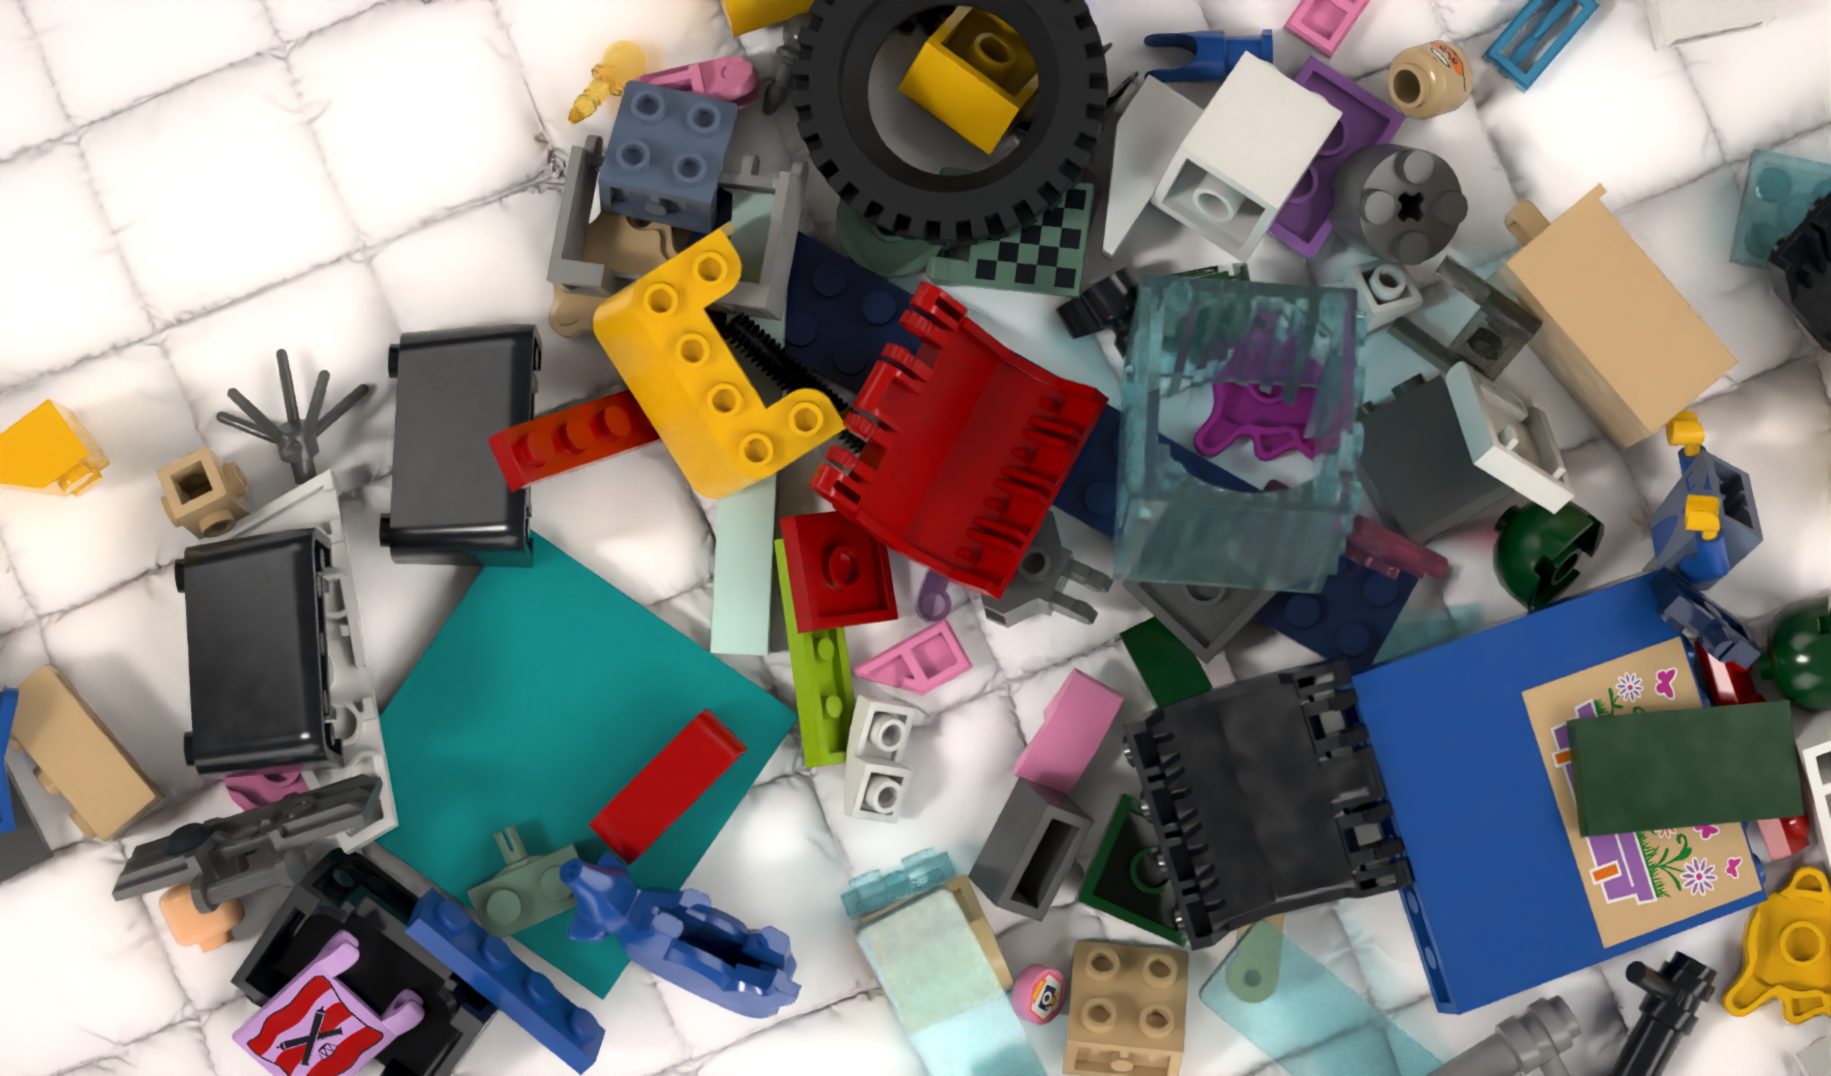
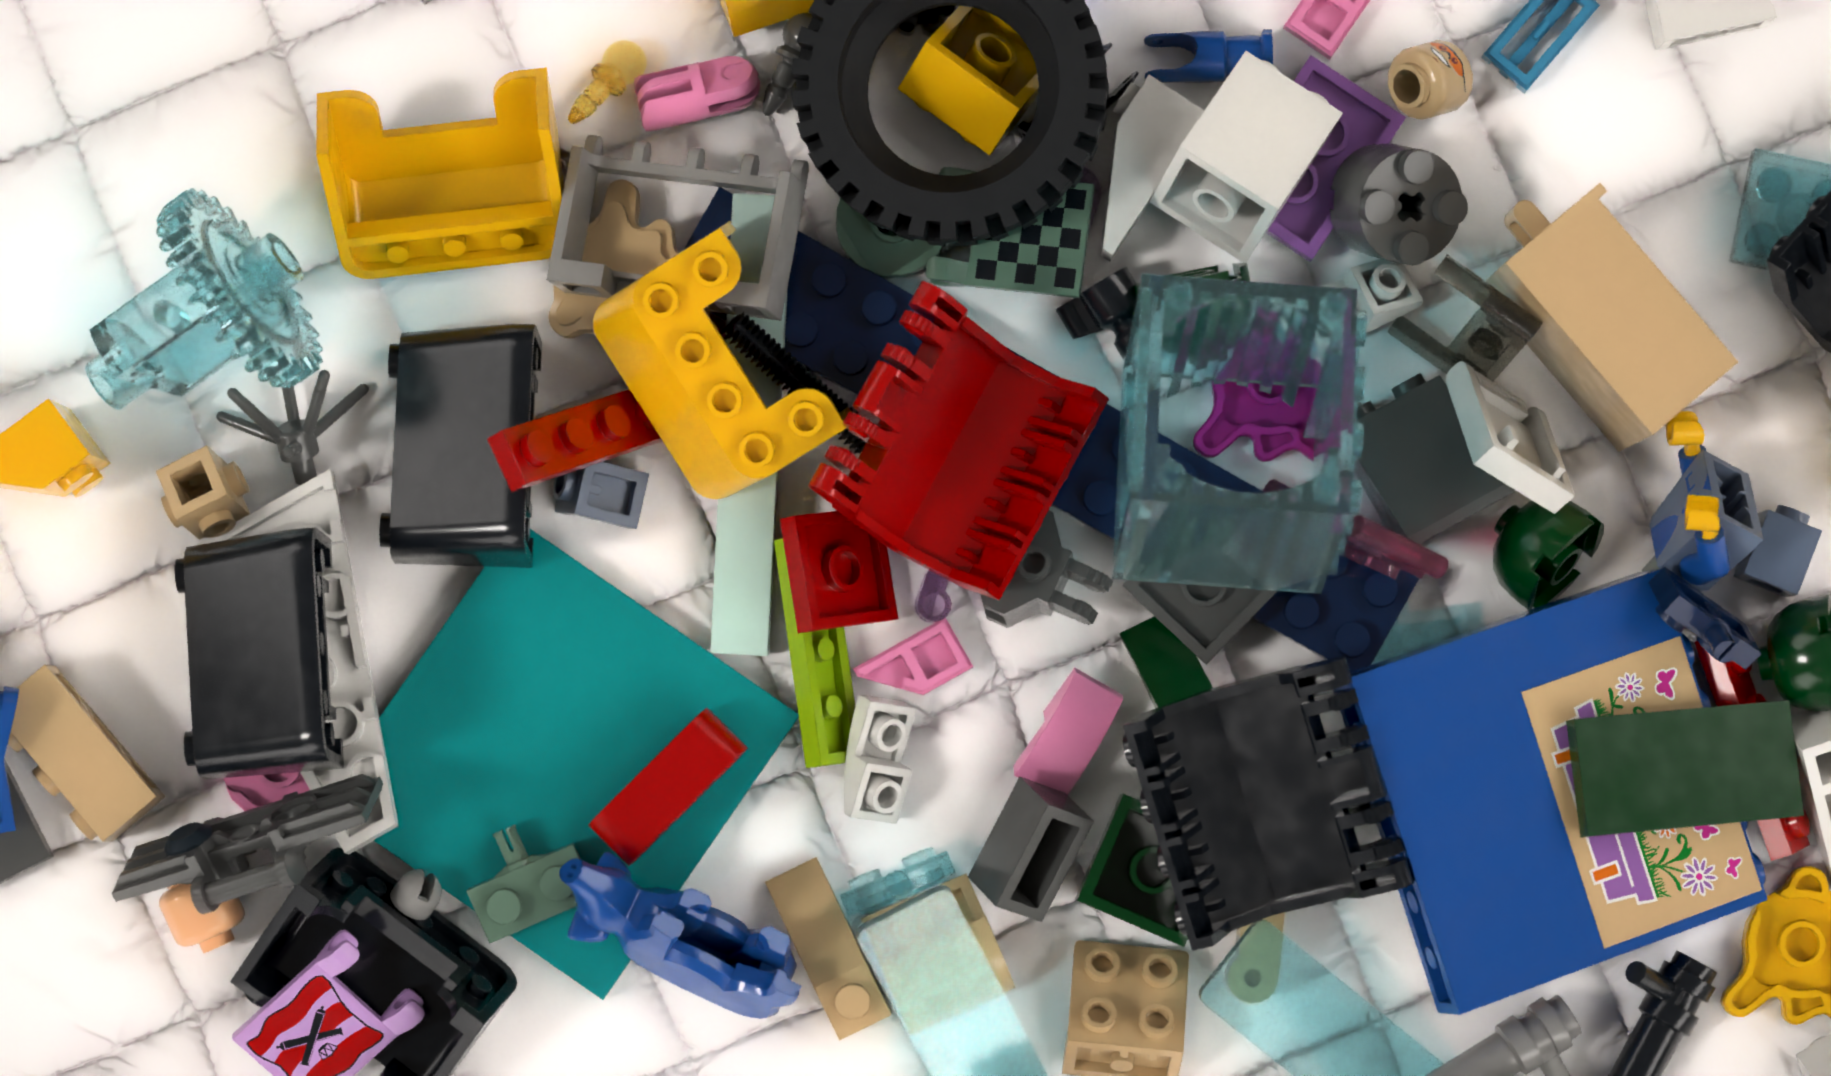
blue plate [405,887,606,1076] -> none
sand blue bracket [598,80,738,234] -> none
tile [1012,964,1066,1025] -> none
none -> clear light blue piece [85,188,323,410]
none -> yellow windscreen [316,67,564,279]
none -> light grey hinge [390,869,442,920]
none -> sand blue bracket [553,462,650,529]
none -> tan slope [765,857,892,1041]
none -> sand blue brick [1733,505,1822,598]

